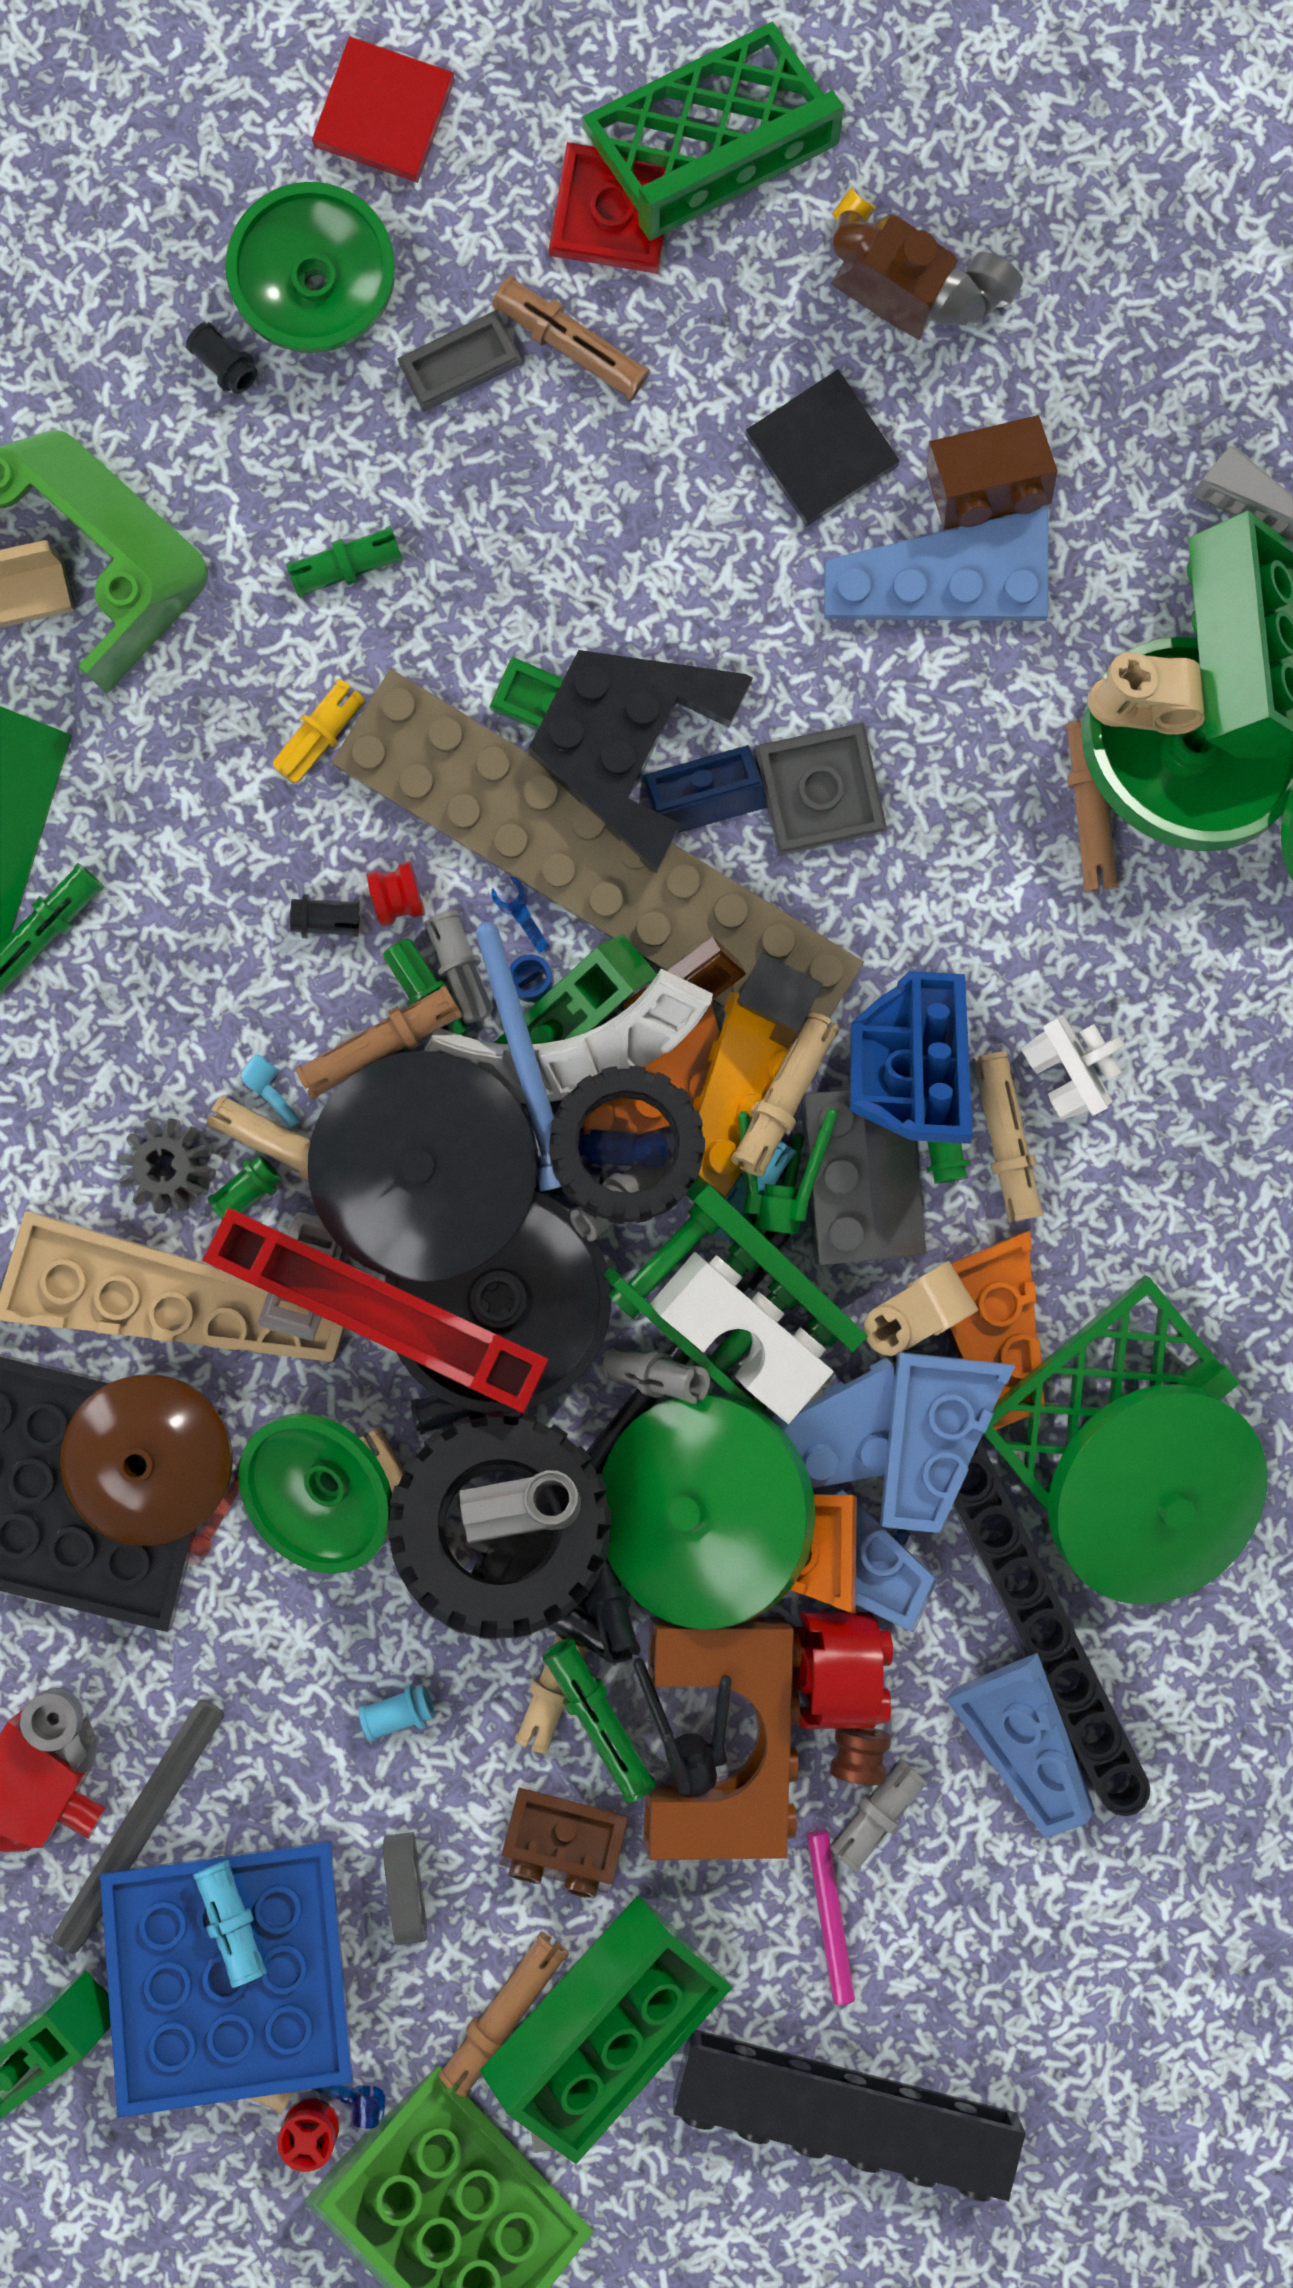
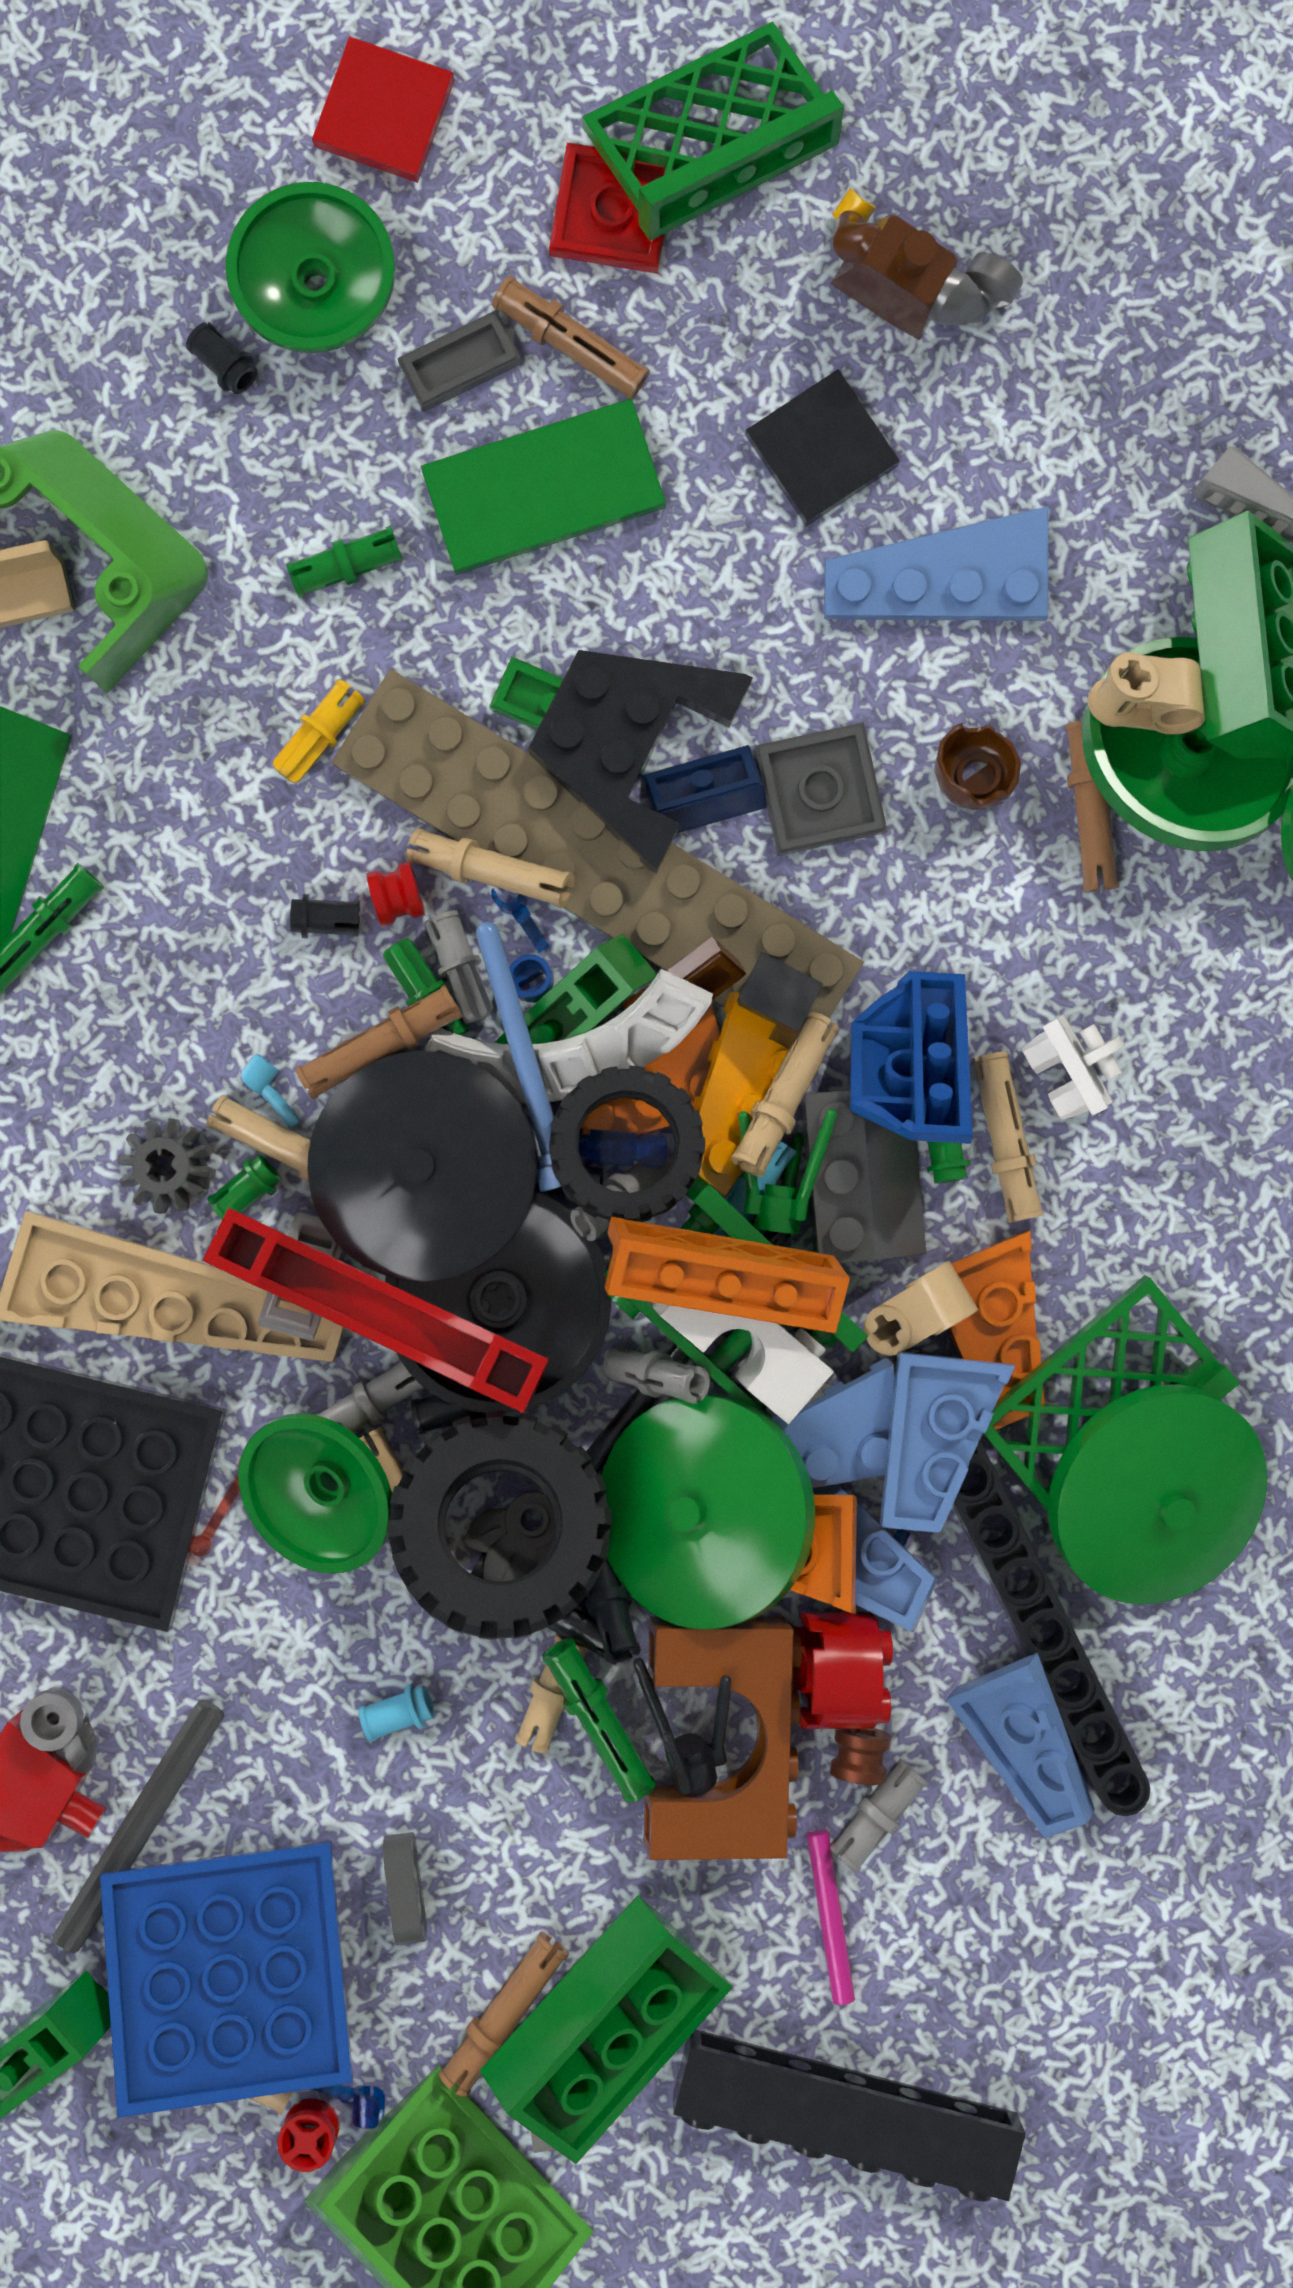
reddish brown dish [60,1374,233,1546] -> none
medium azure pin [193,1860,267,1988] -> none
light grey piece [459,1470,581,1543] -> none
reddish brown bracket [499,1787,628,1899] -> none
reddish brown brick [926,415,1058,530] -> none
none -> light grey pin [315,1362,425,1432]
none -> tan pin [407,828,574,908]
none -> green tile [420,398,666,575]
none -> orange fence [605,1217,850,1333]
none -> reddish brown hair [934,723,1021,810]

